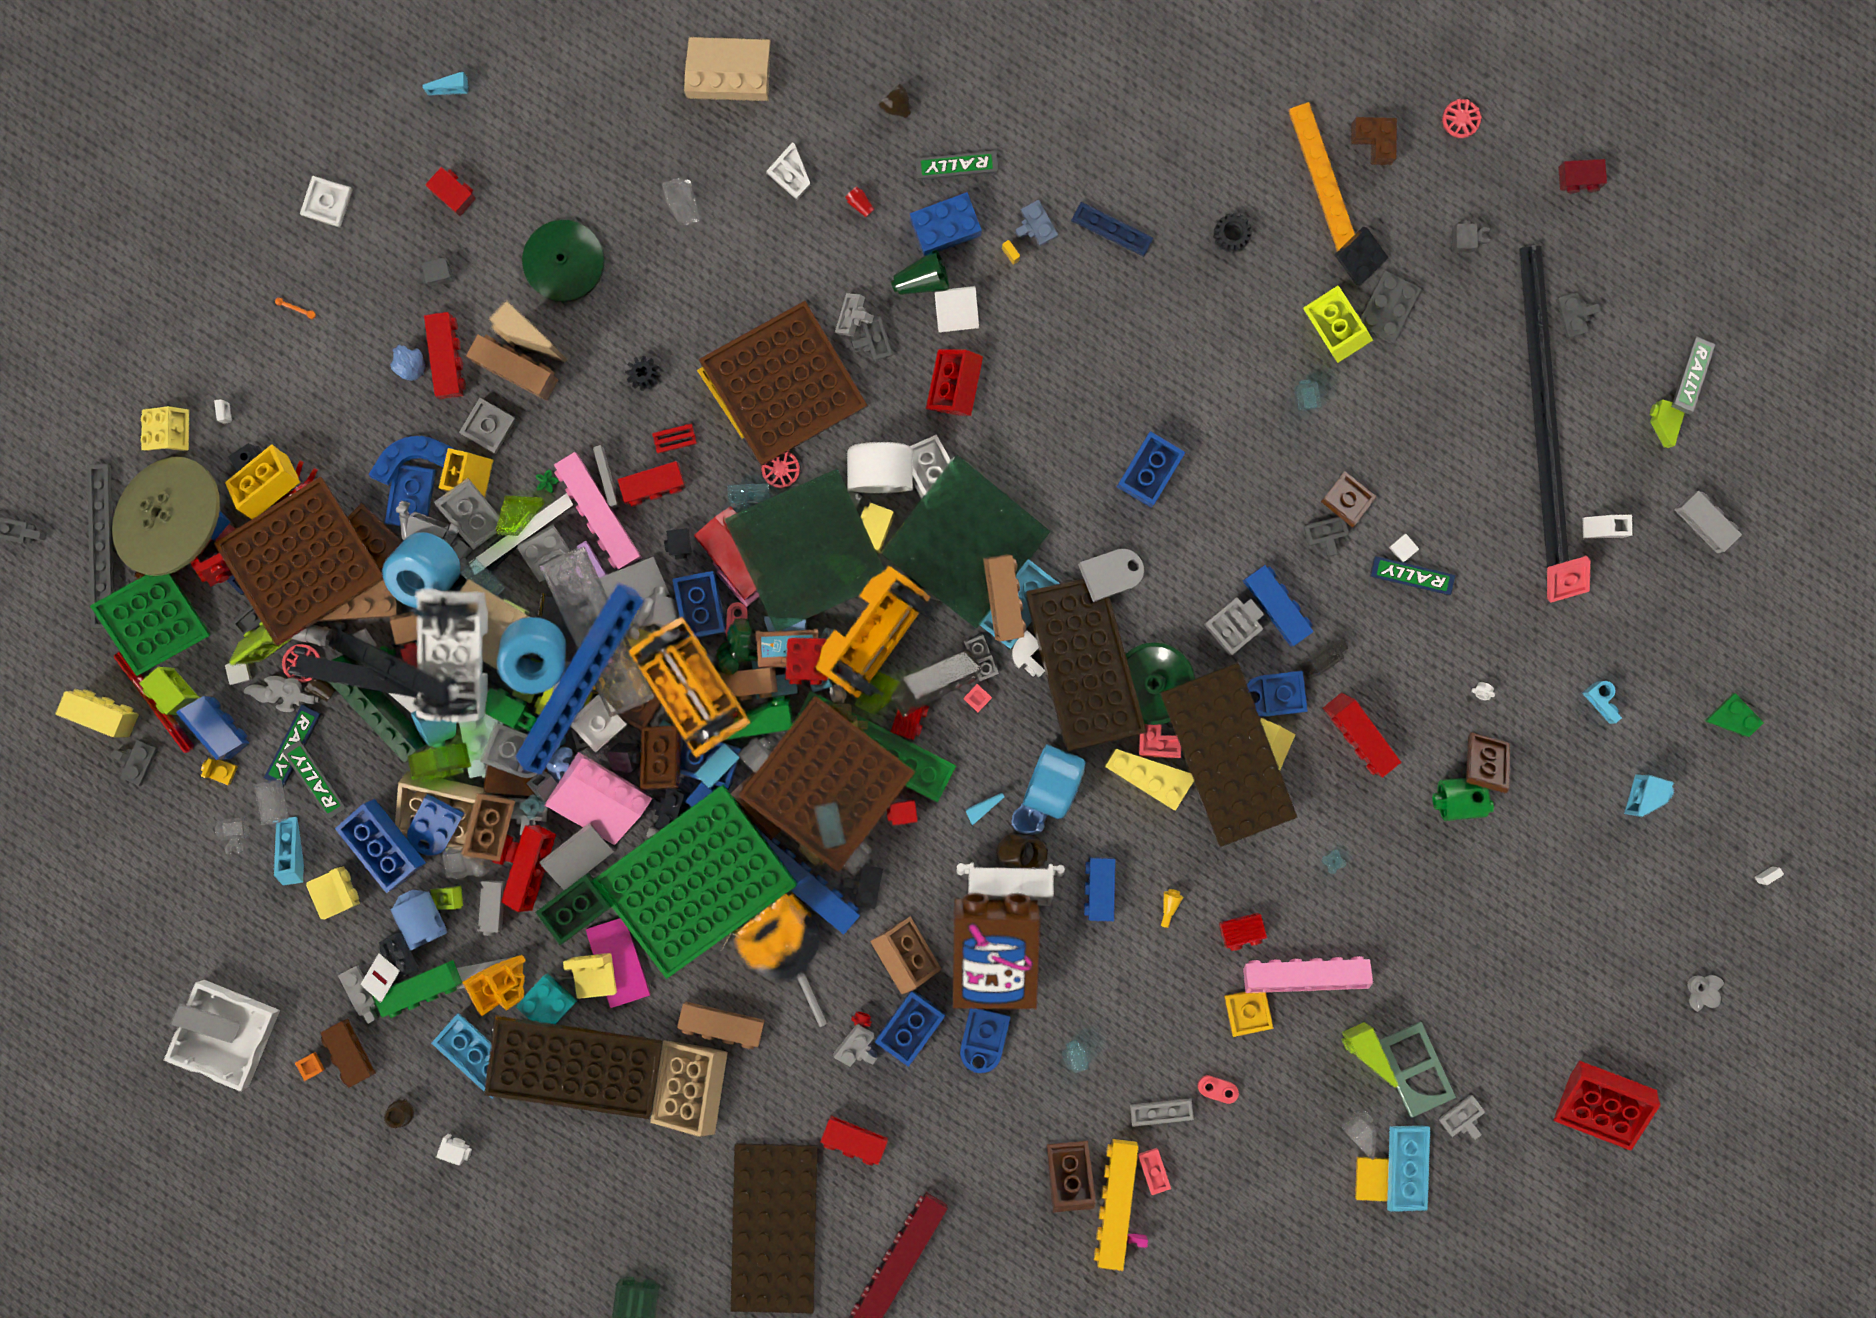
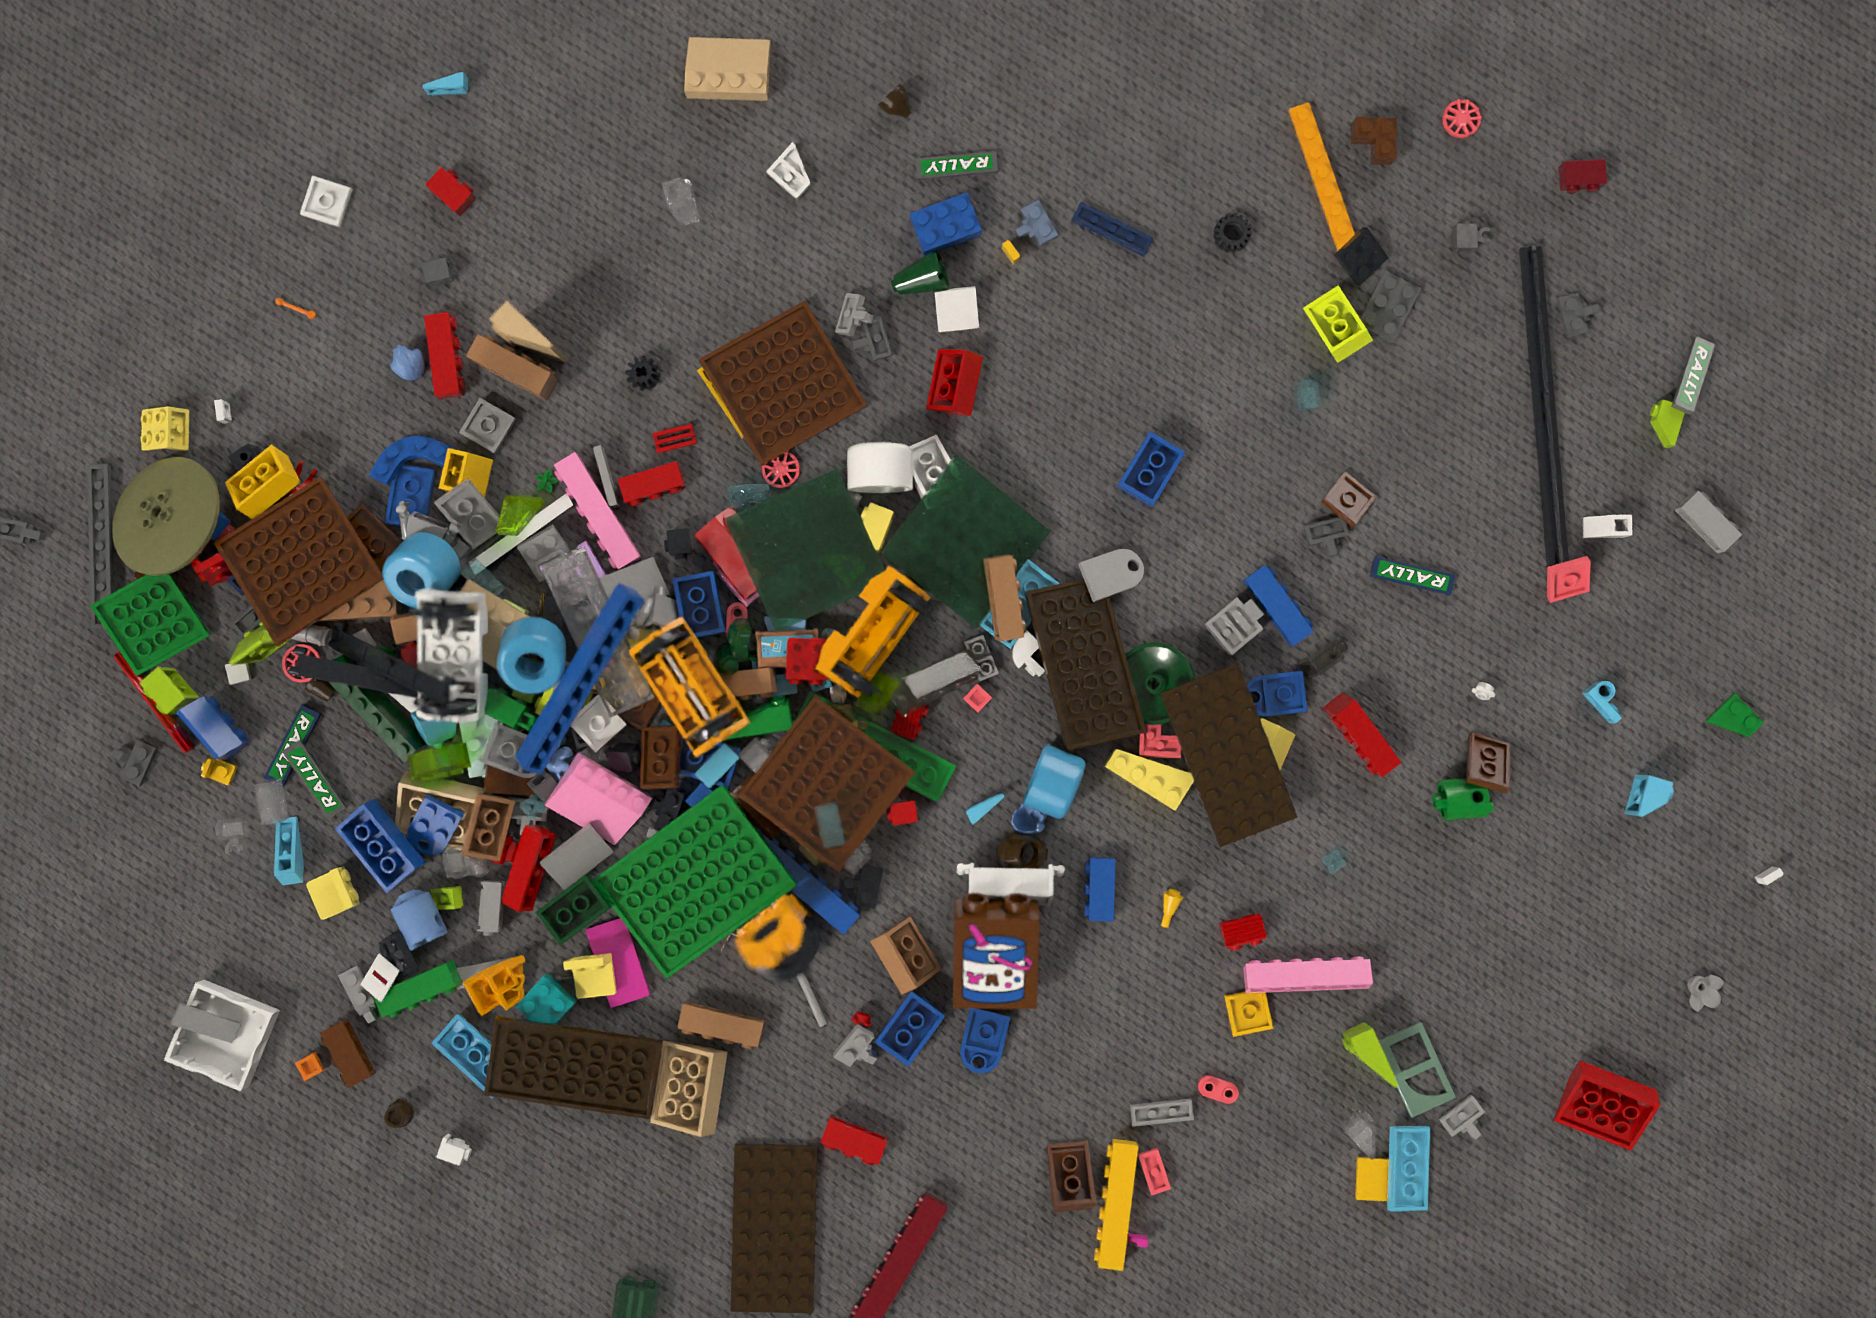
light yellow brick [56,689,139,737] -> none
light grey piece [244,676,319,712] -> none
dark green dish [522,220,605,302] -> none
red cone [845,186,874,218] -> none
clear light blue head [1062,1040,1092,1073] -> none
white tile [1389,534,1419,563] -> none

